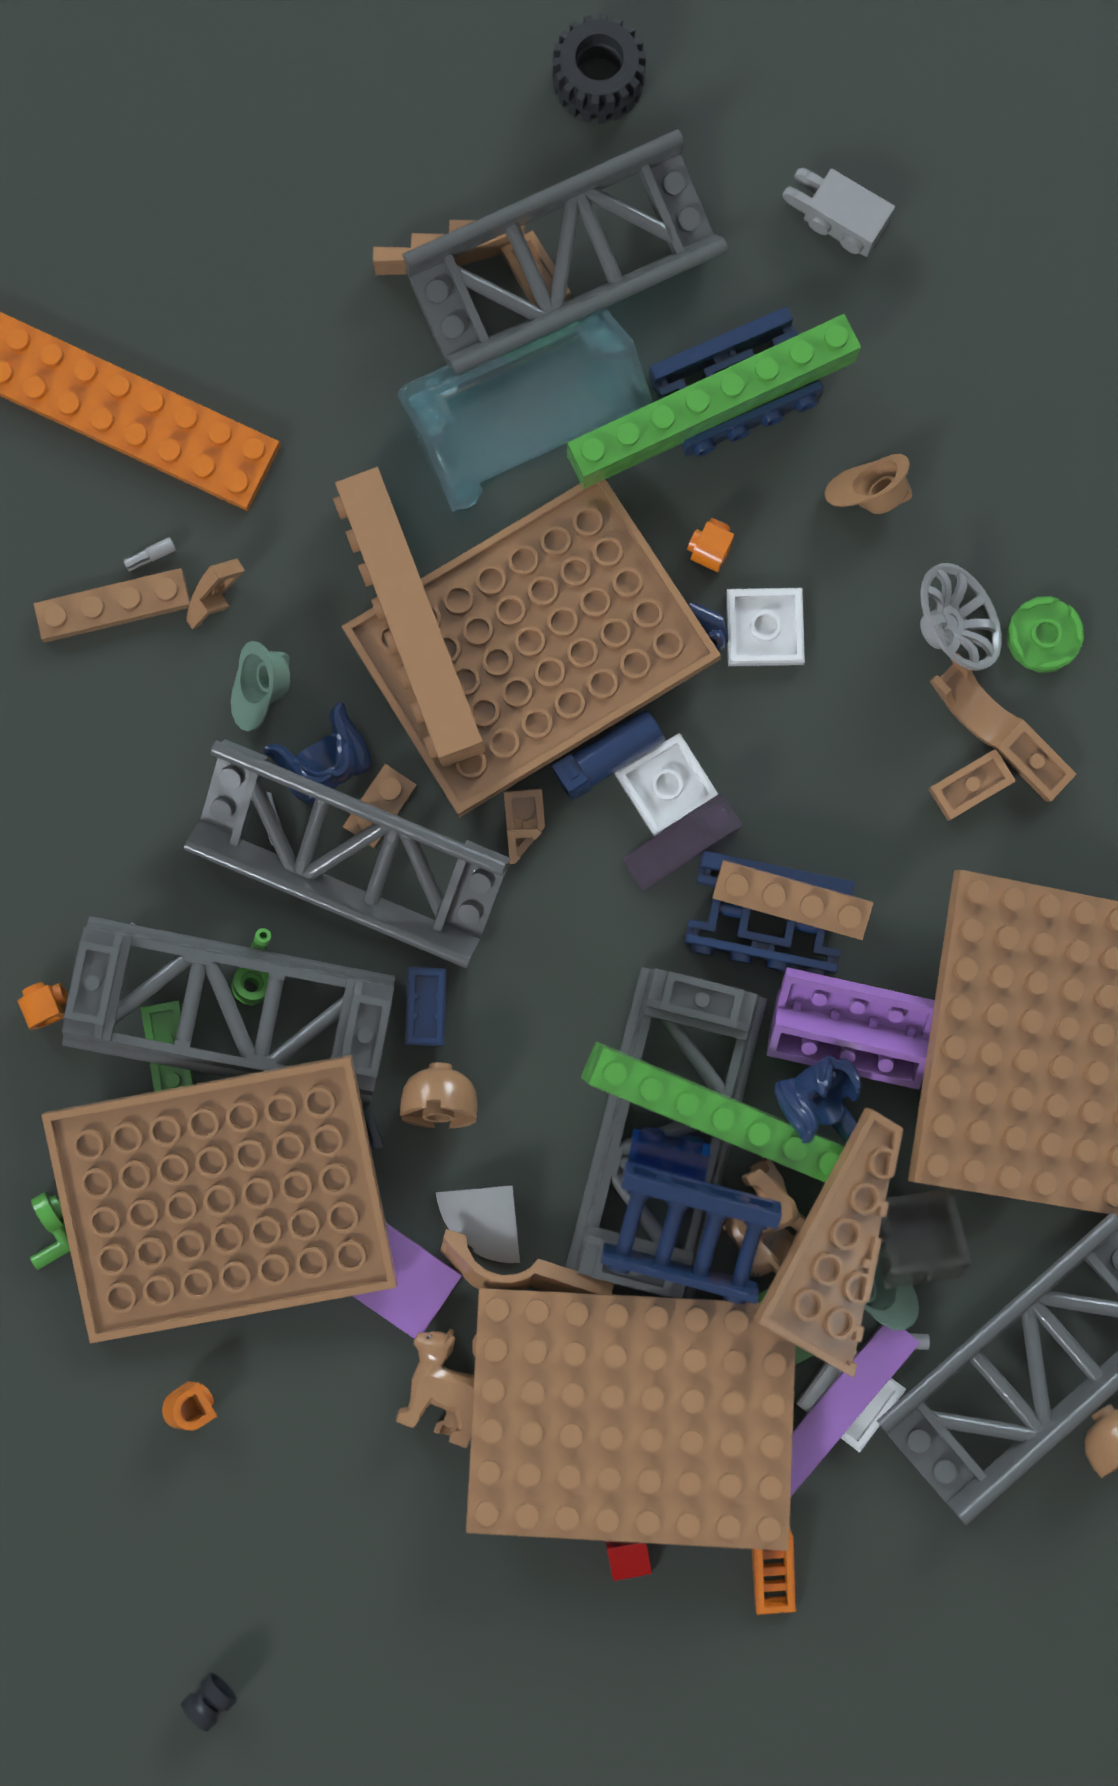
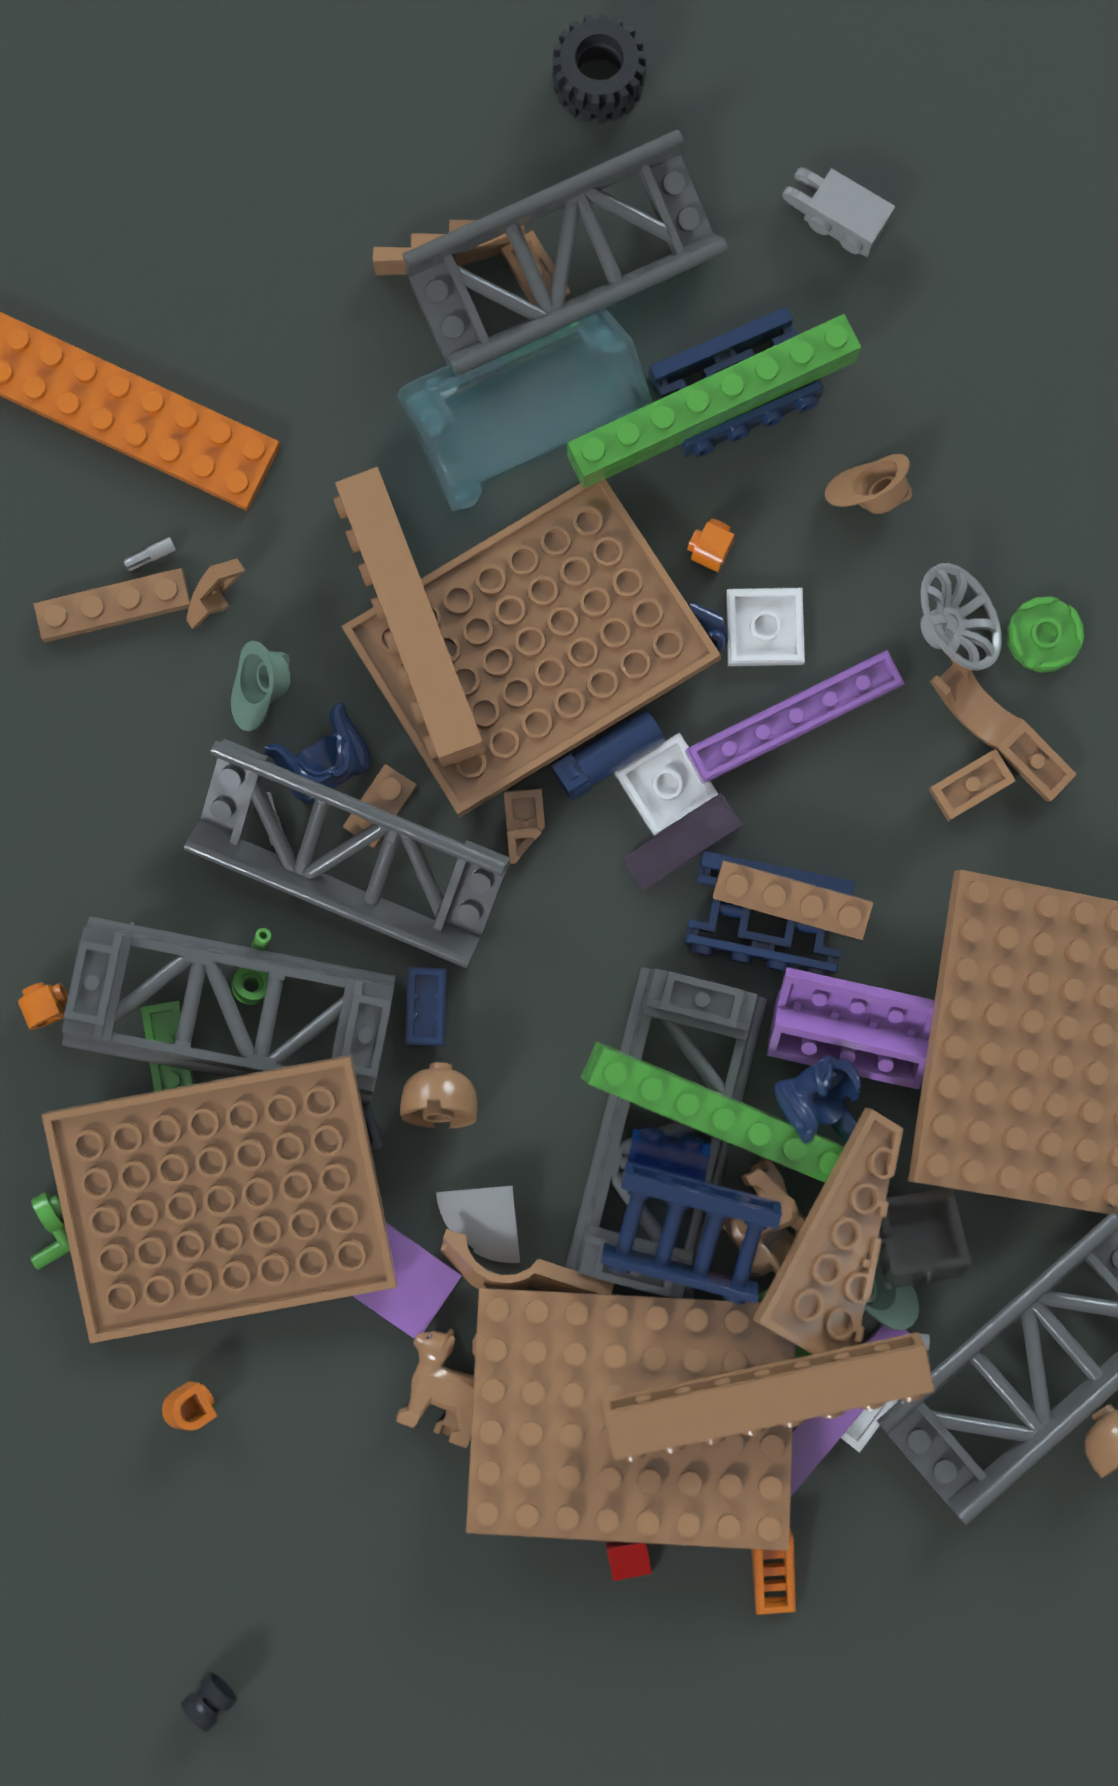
none -> medium nougat brick [602,1332,934,1461]
none -> medium lavender tile [685,650,905,785]

